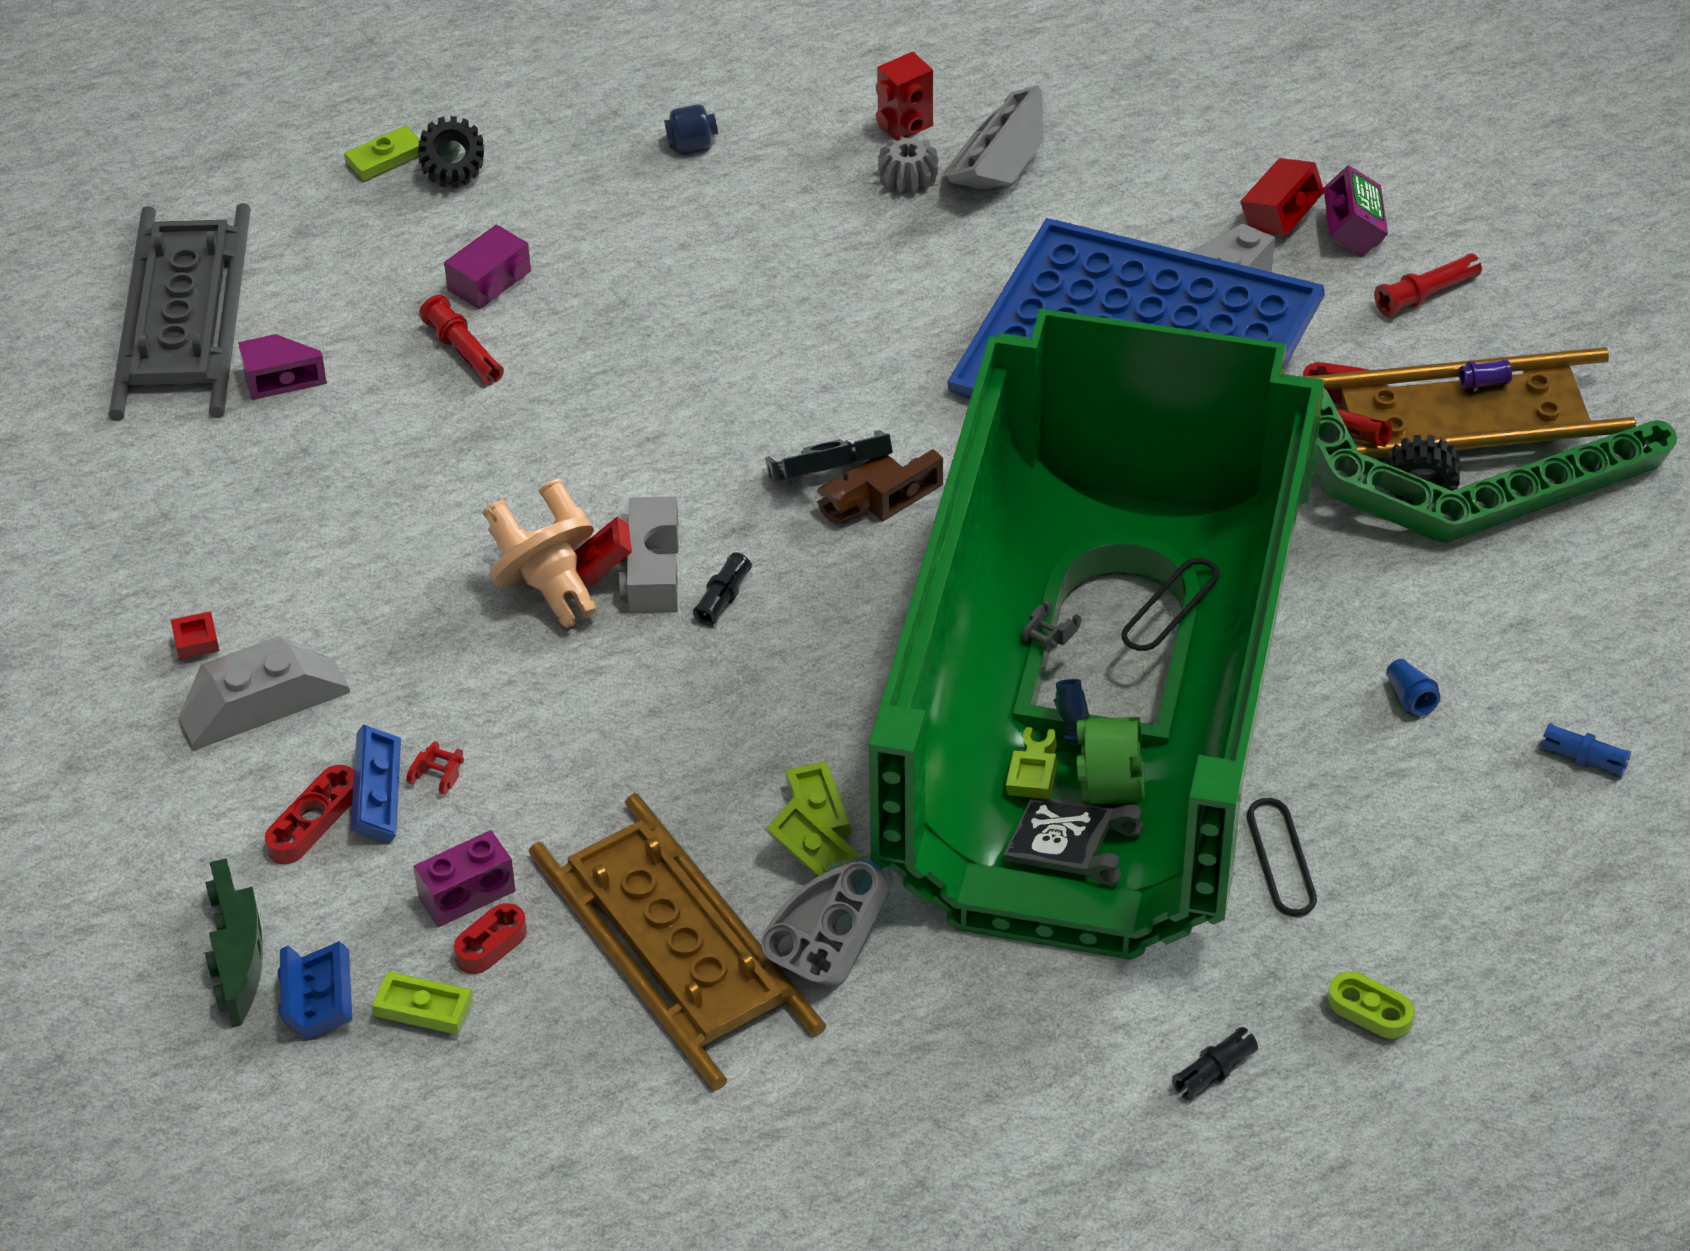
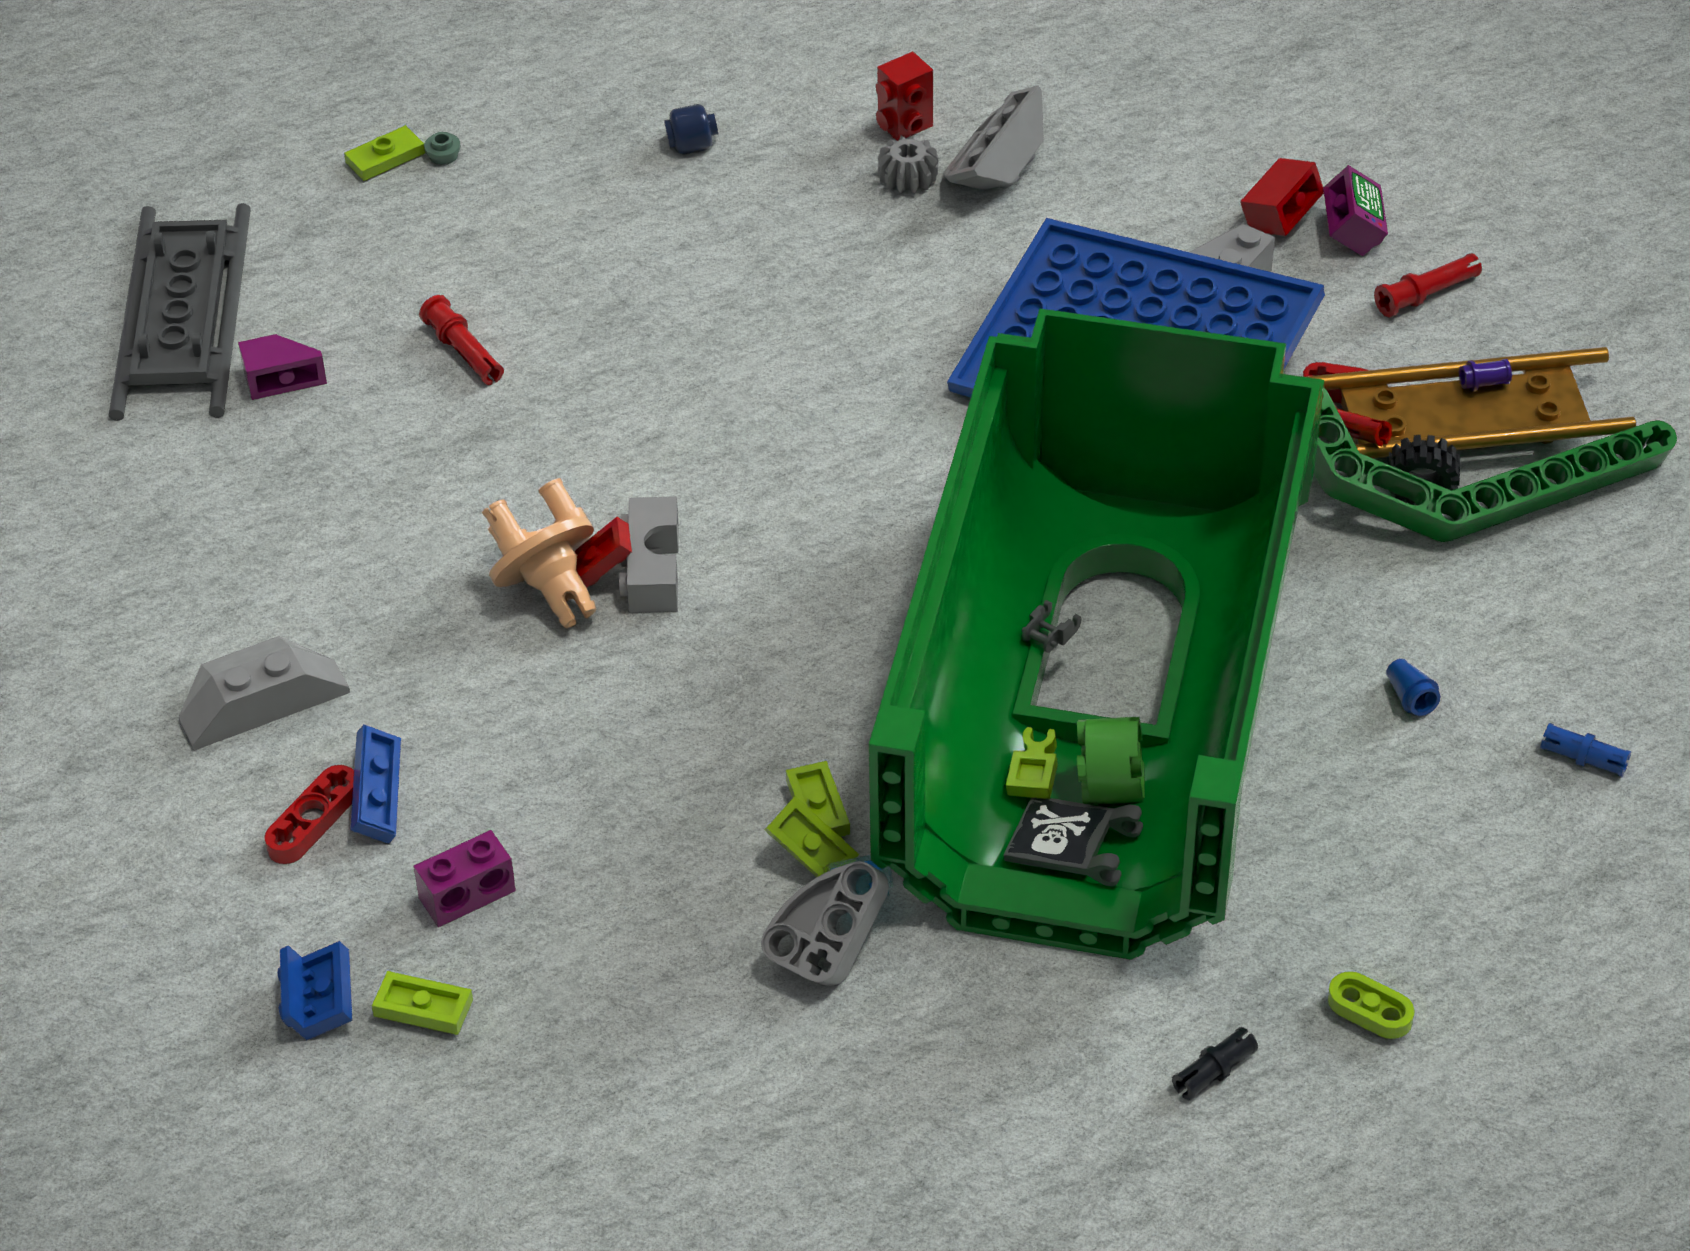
red plate [170,611,220,660] -> none
dark green slope [204,858,263,1028] -> none
red piece [406,741,464,795] -> none
black tyre [418,116,484,188] -> none
magenta brick [444,224,531,309] -> none
red beam [453,903,527,974] -> none
pearl gold piece [529,793,826,1091] -> none
black pin [693,552,752,626] -> none
black piece [765,430,893,482] -> none
reddish brown plate [817,449,943,524] -> none
dark blue arm [1053,679,1090,748] -> none
black piece [1121,558,1219,651] -> none
black piece [1248,798,1317,916] -> none

